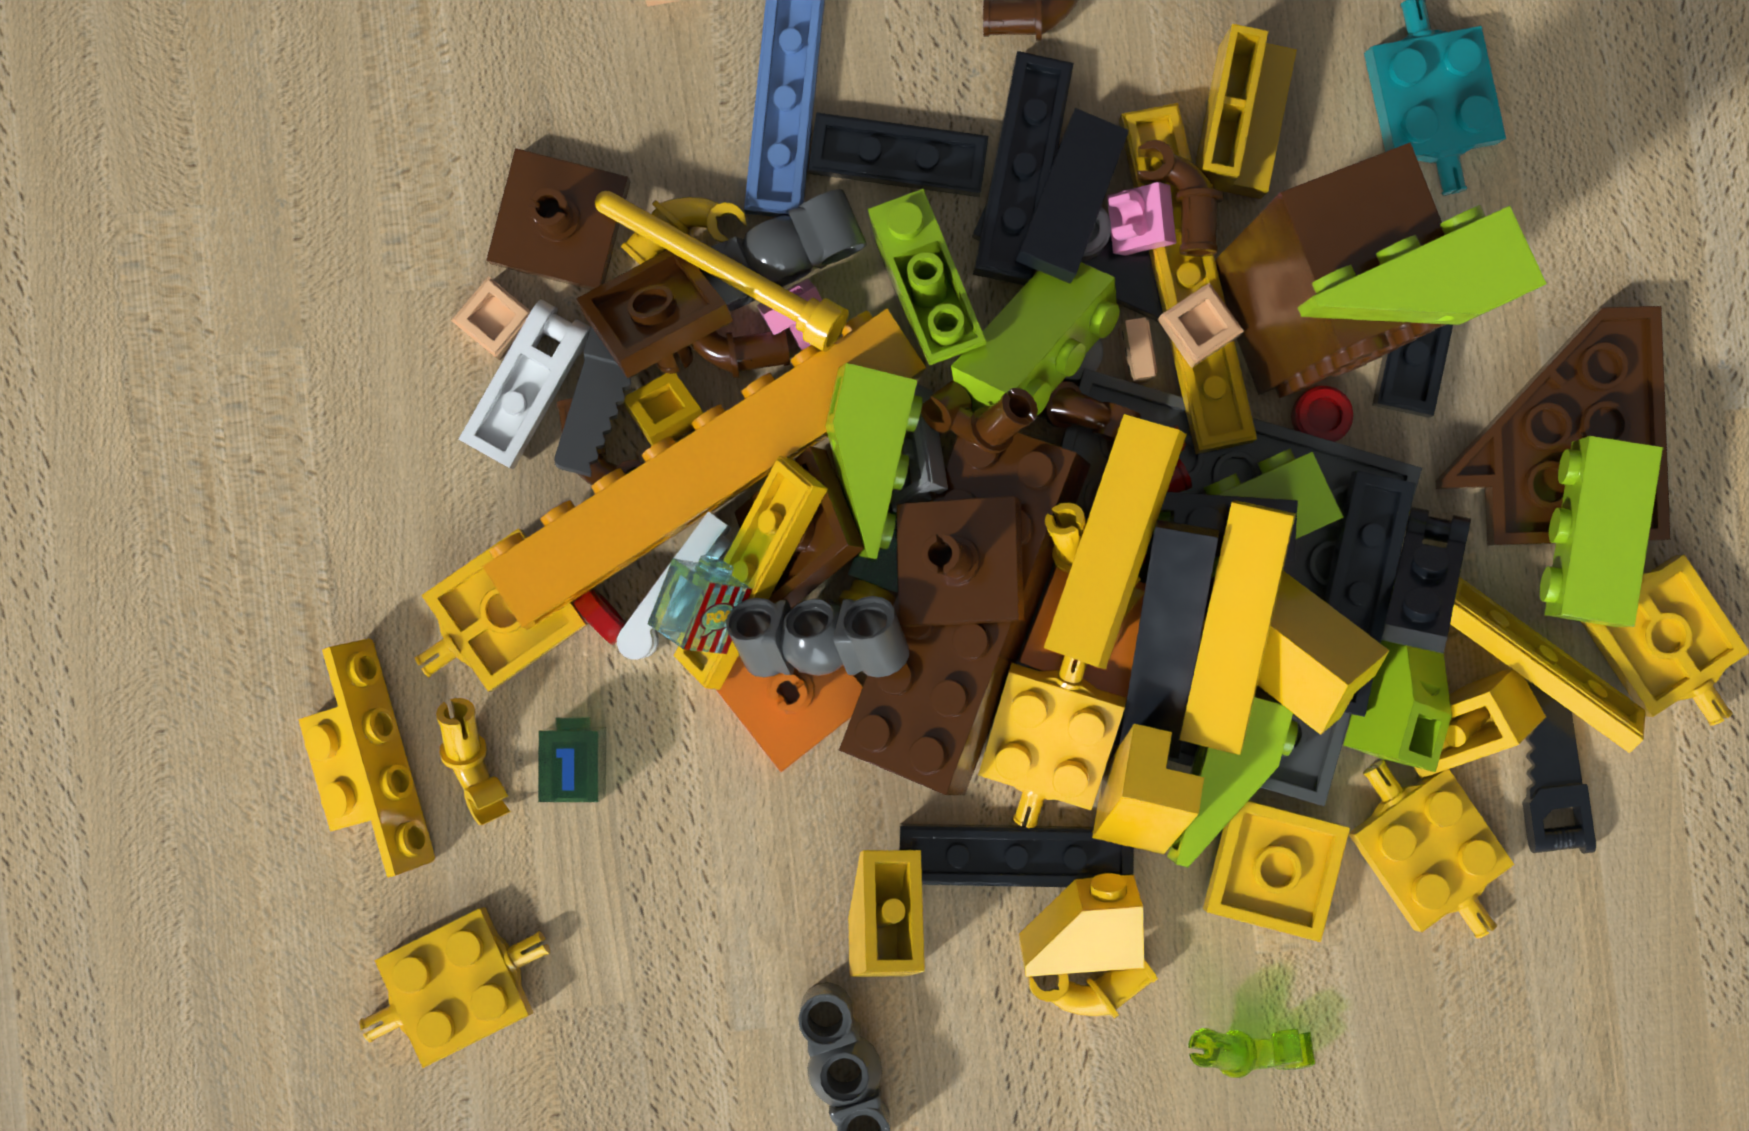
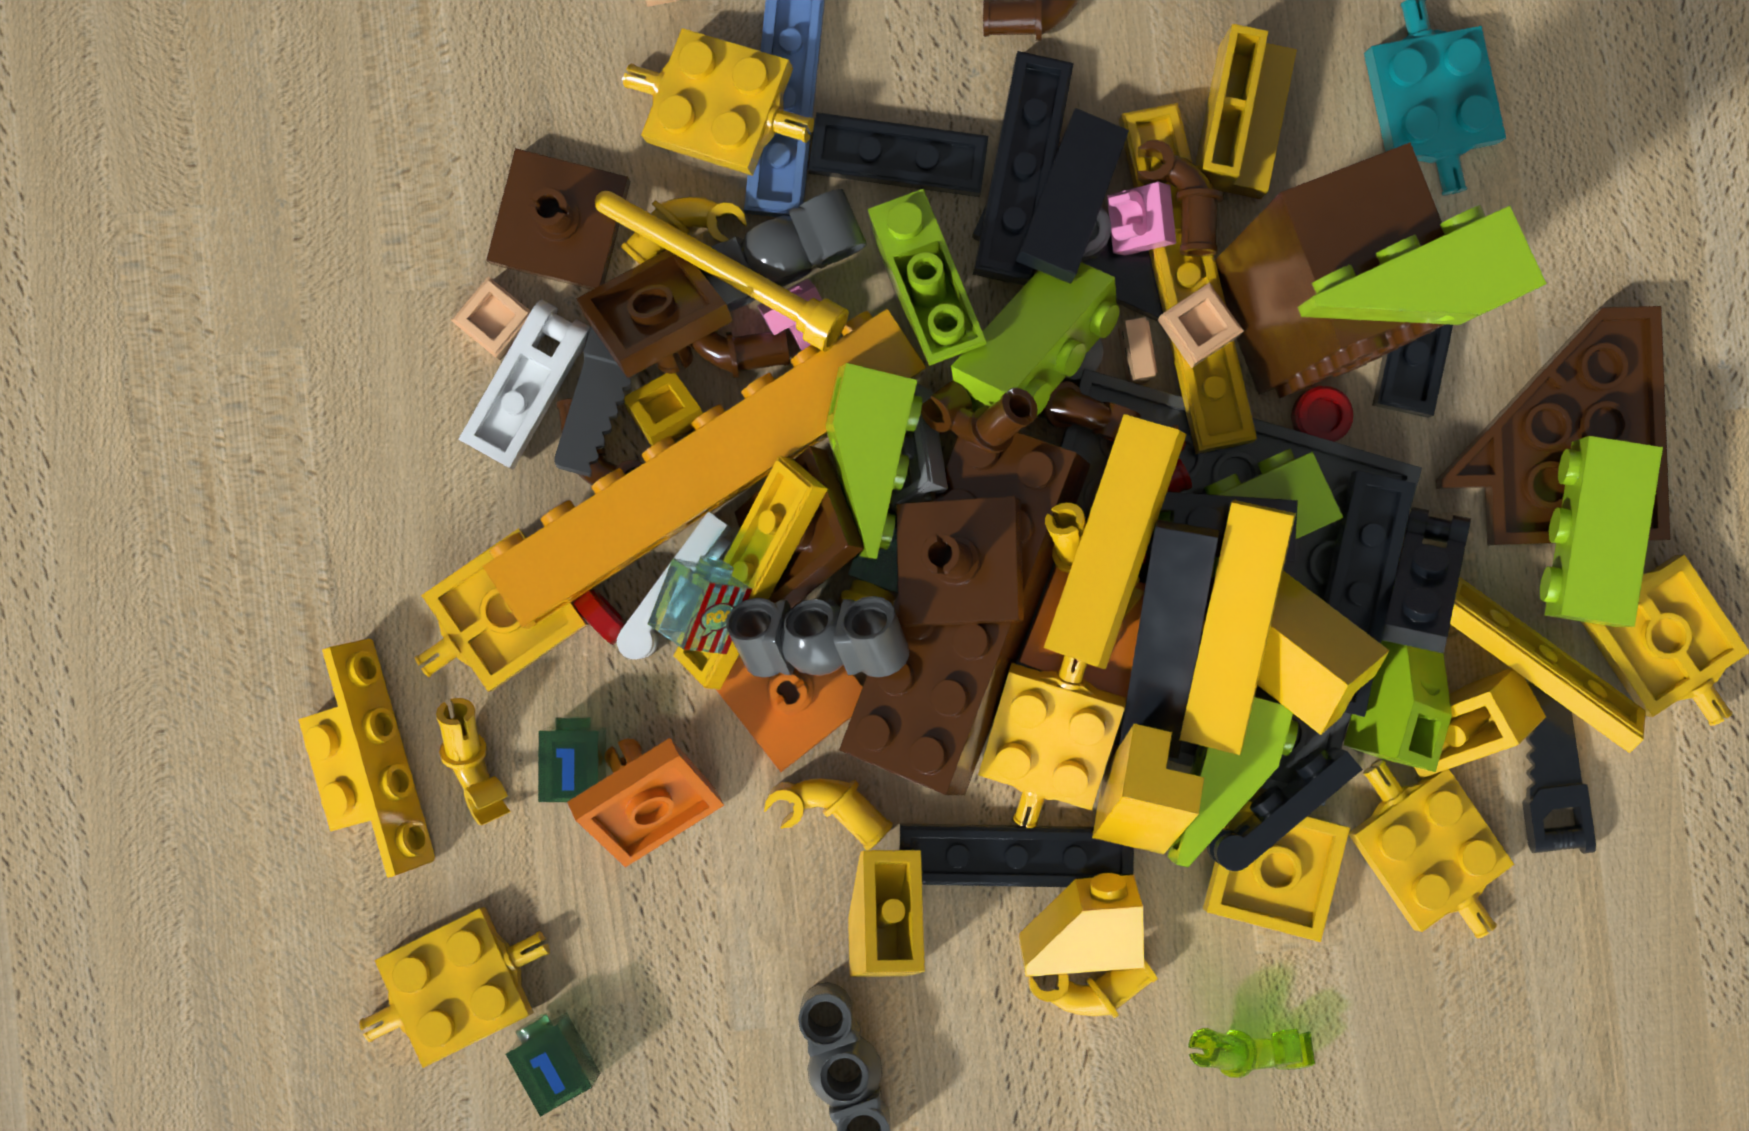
none -> clear green brick [505,1012,601,1117]
none -> orange tile [567,738,724,868]
none -> yellow plate [623,28,814,176]
none -> yellow piece [764,778,893,850]
none -> black plate [1207,747,1363,871]

